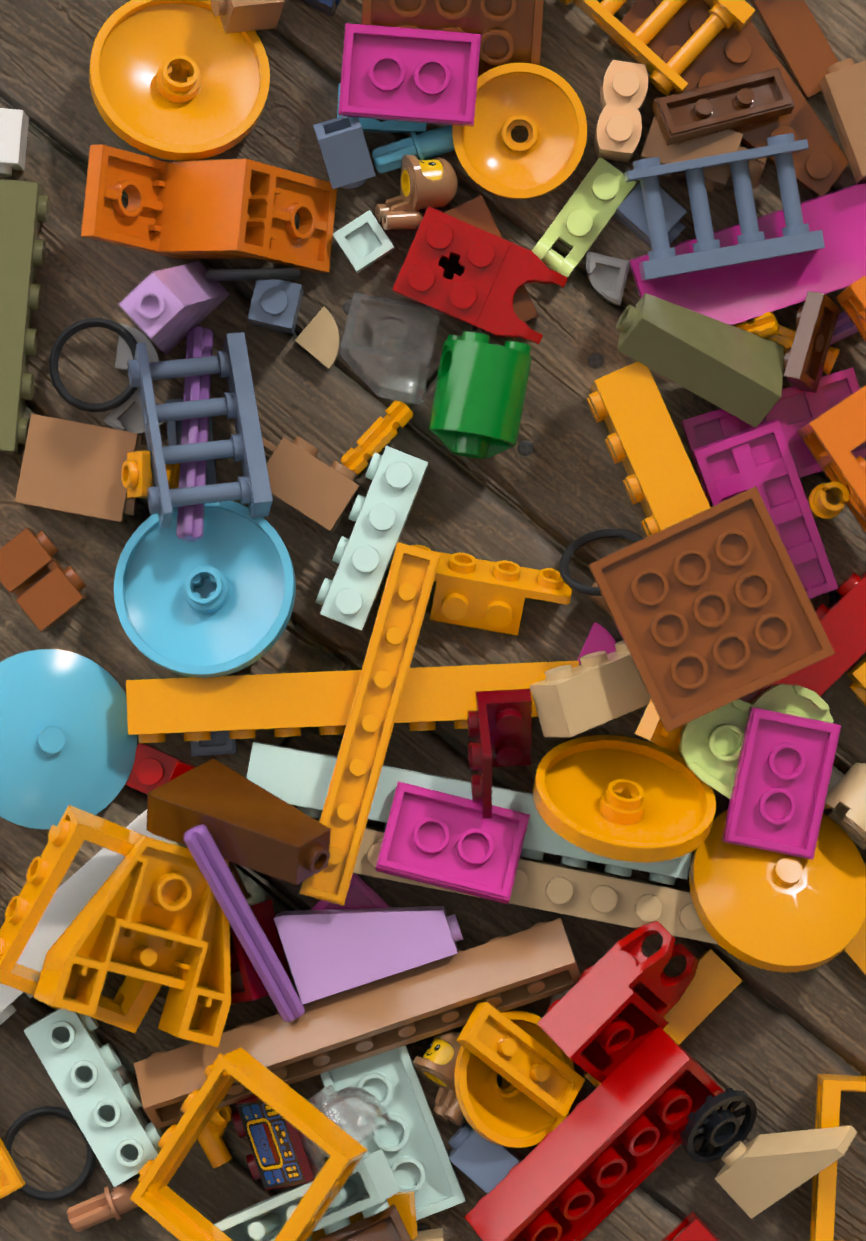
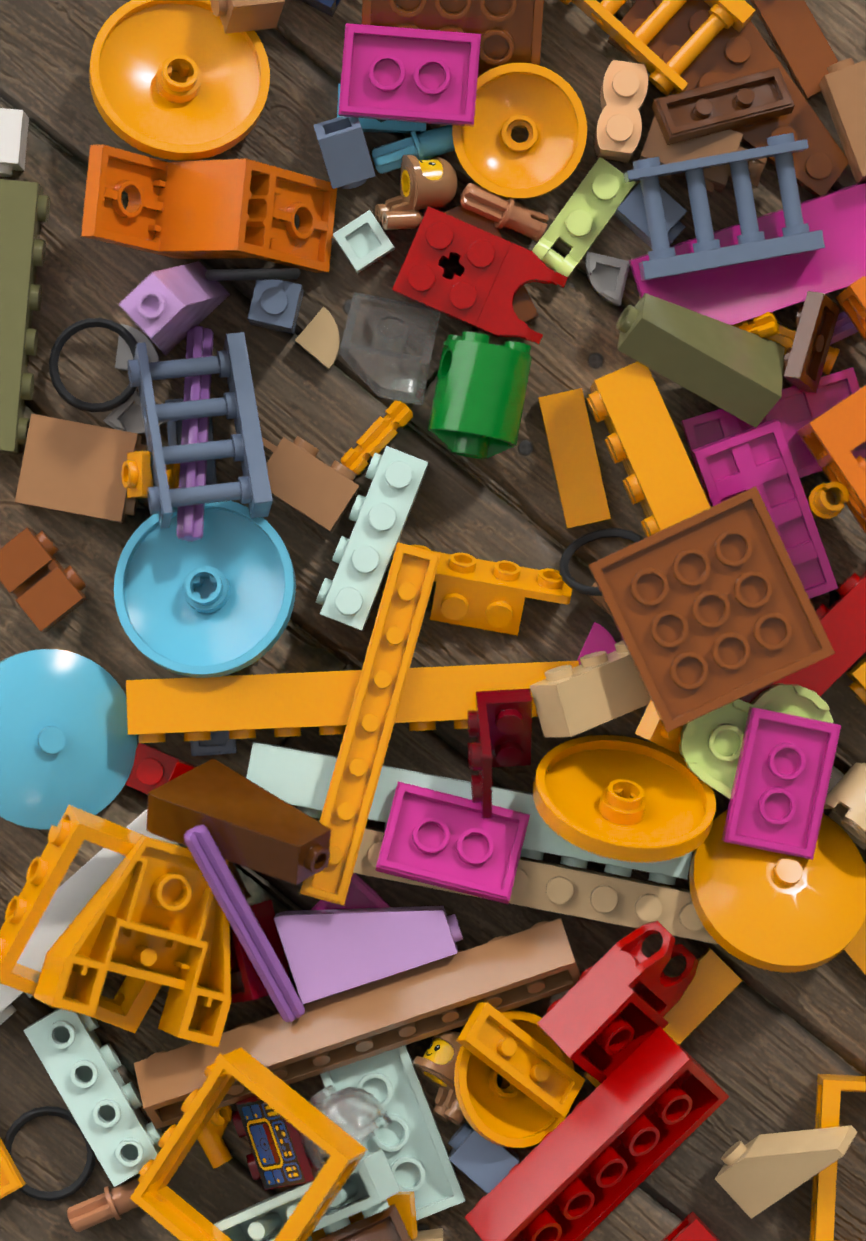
black wheel [680,1088,757,1163] -> none
none -> nougat axle [460,183,549,242]
none -> light orange tile [538,388,611,529]

